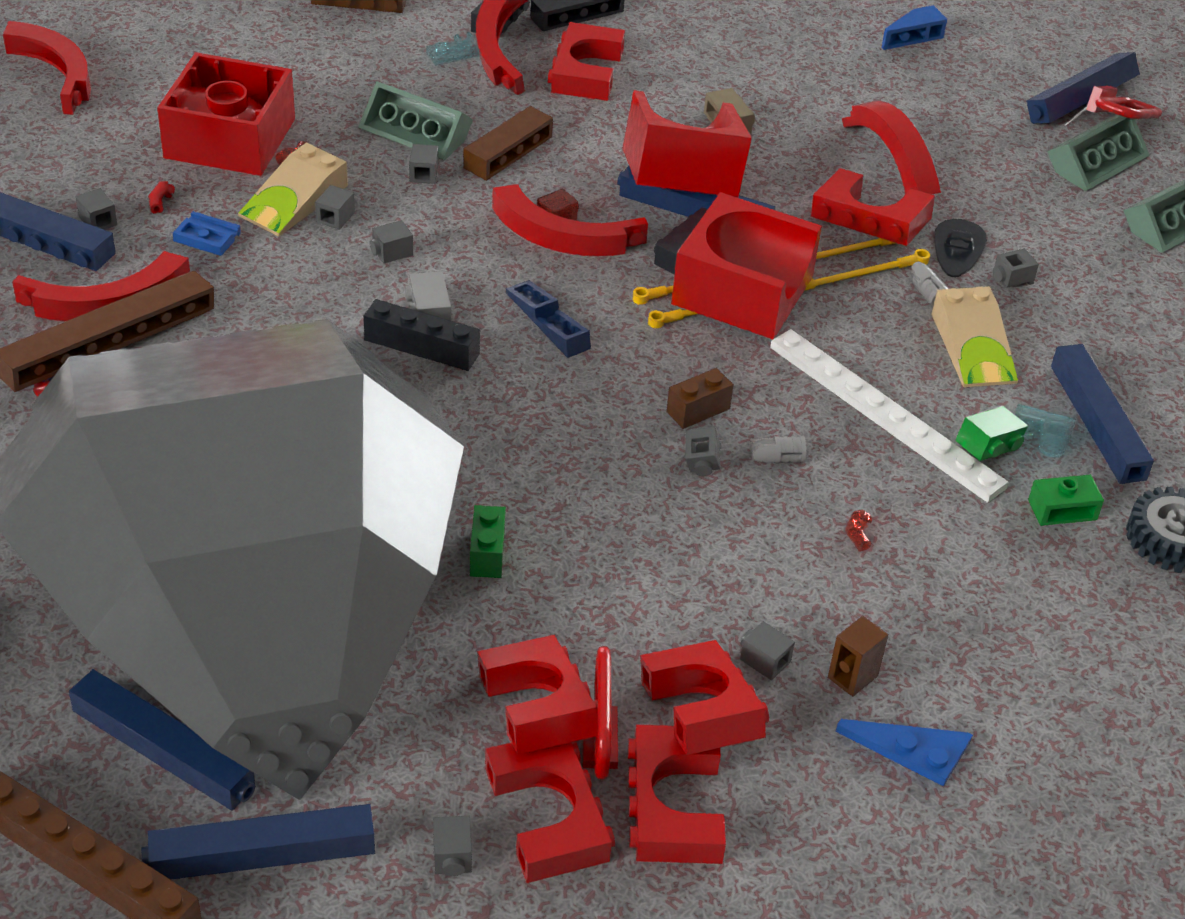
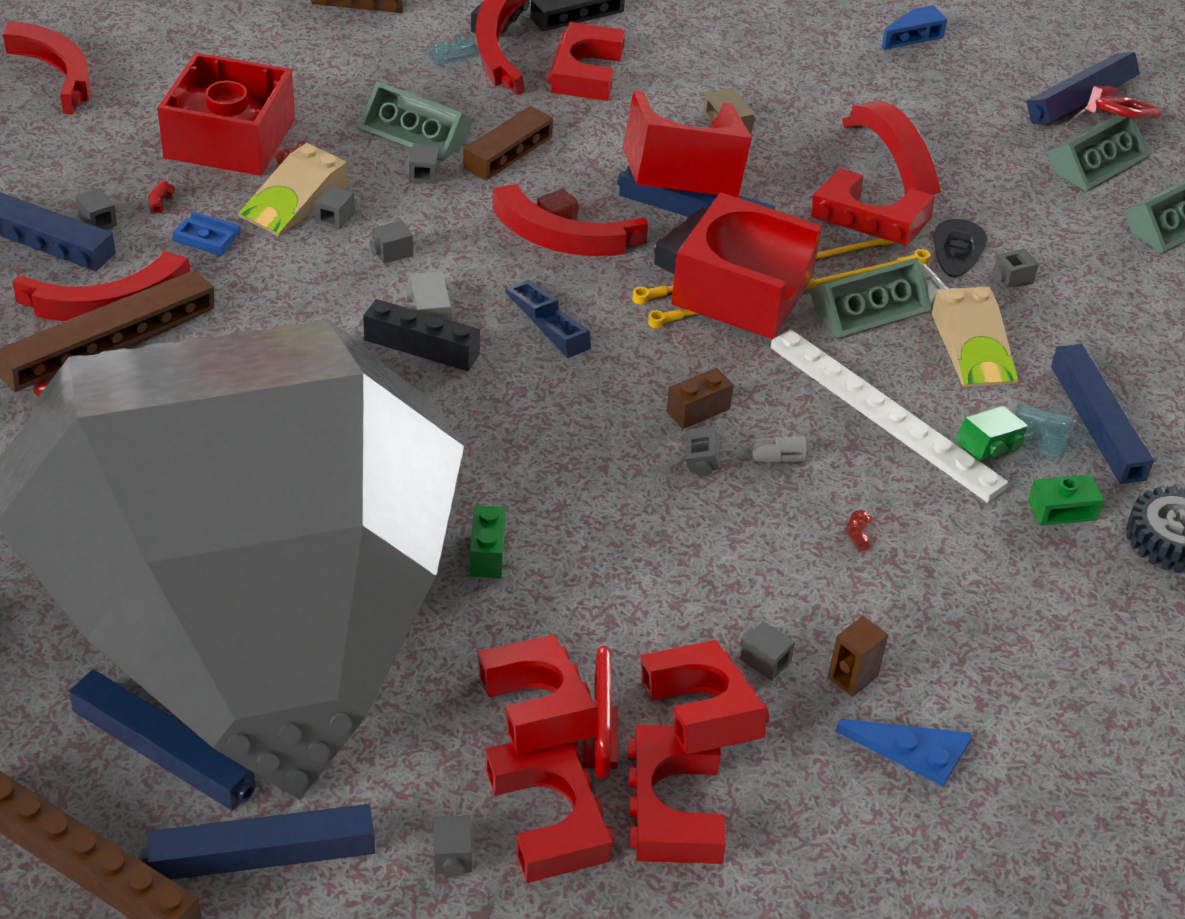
none -> sand green slope [809,257,932,338]

